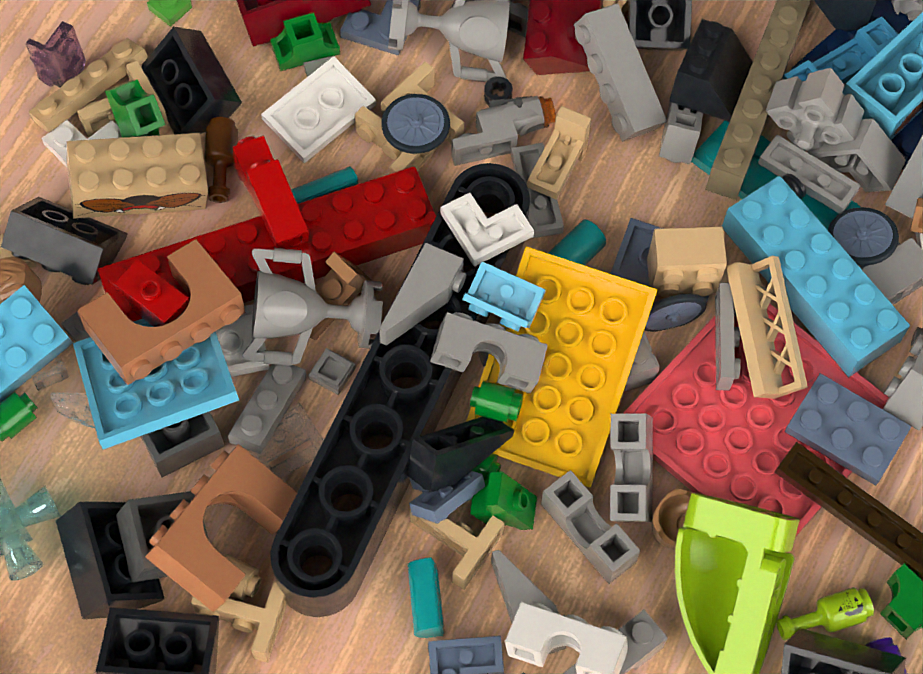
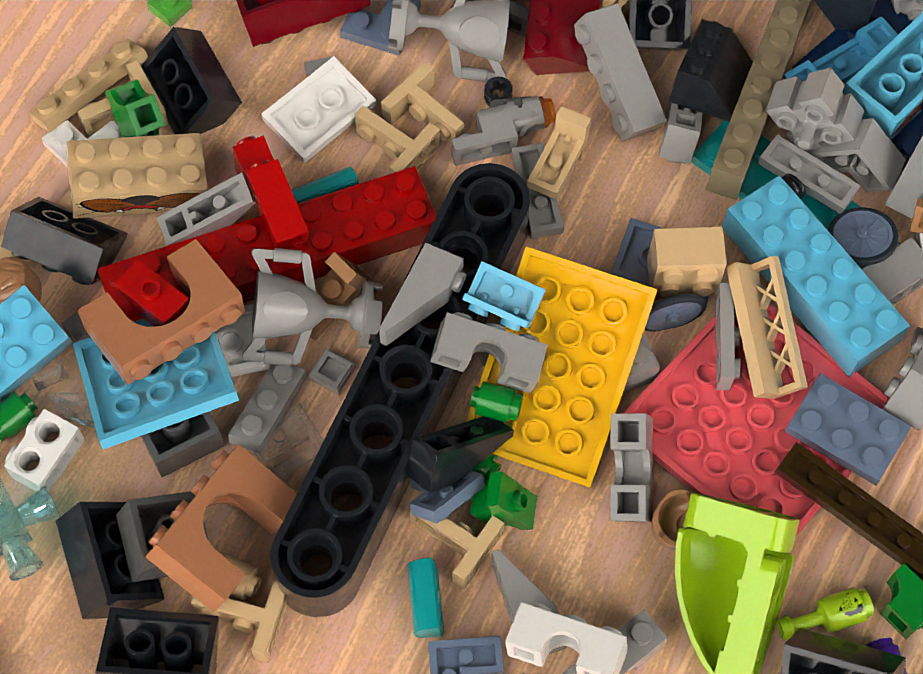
bracket [25,21,86,88] -> none
reddish brown piece [204,117,238,203] -> none
green brick [270,12,340,72] -> none
sand blue wheel [381,94,450,154] -> none
white plate [440,193,534,267] -> none
light grey arch [541,470,640,584] -> none
teal brick [548,219,606,266] -> none
none -> white brick [4,409,85,497]
none -> light grey slope [157,172,256,246]

